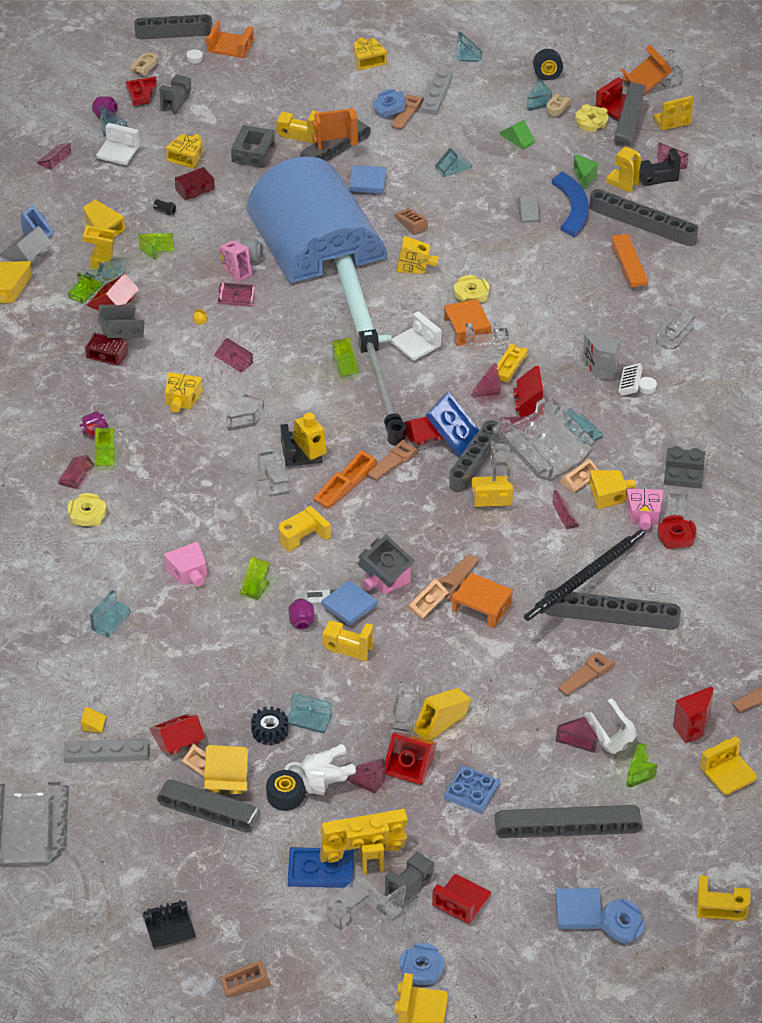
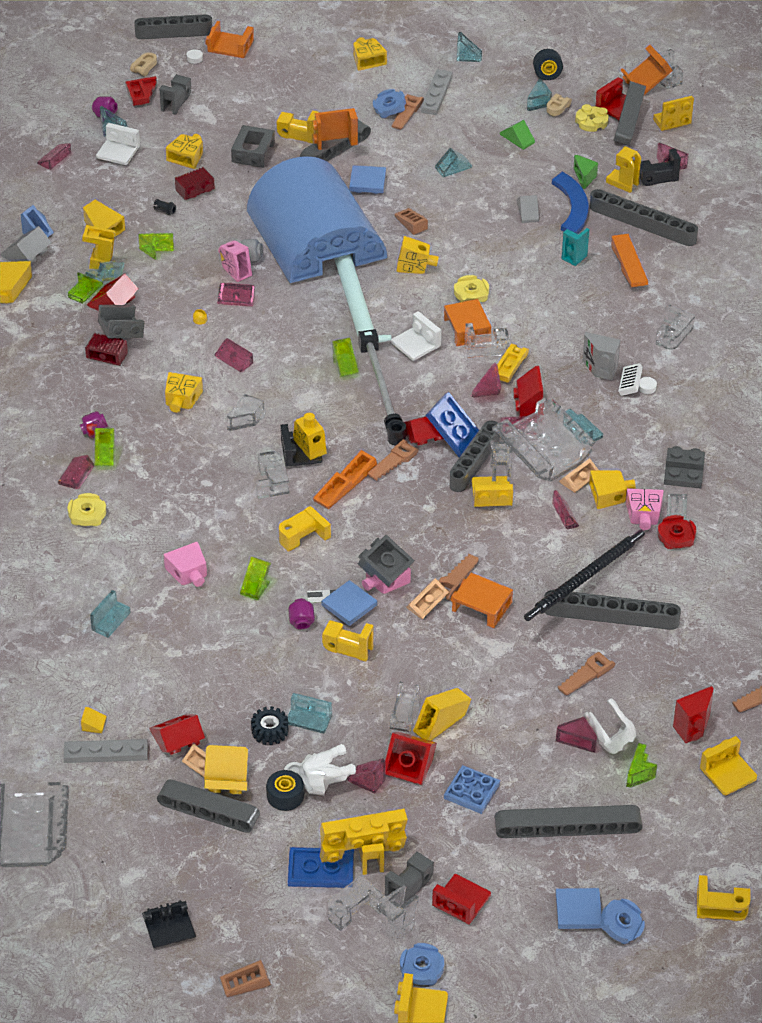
none -> teal panel [561,228,590,266]

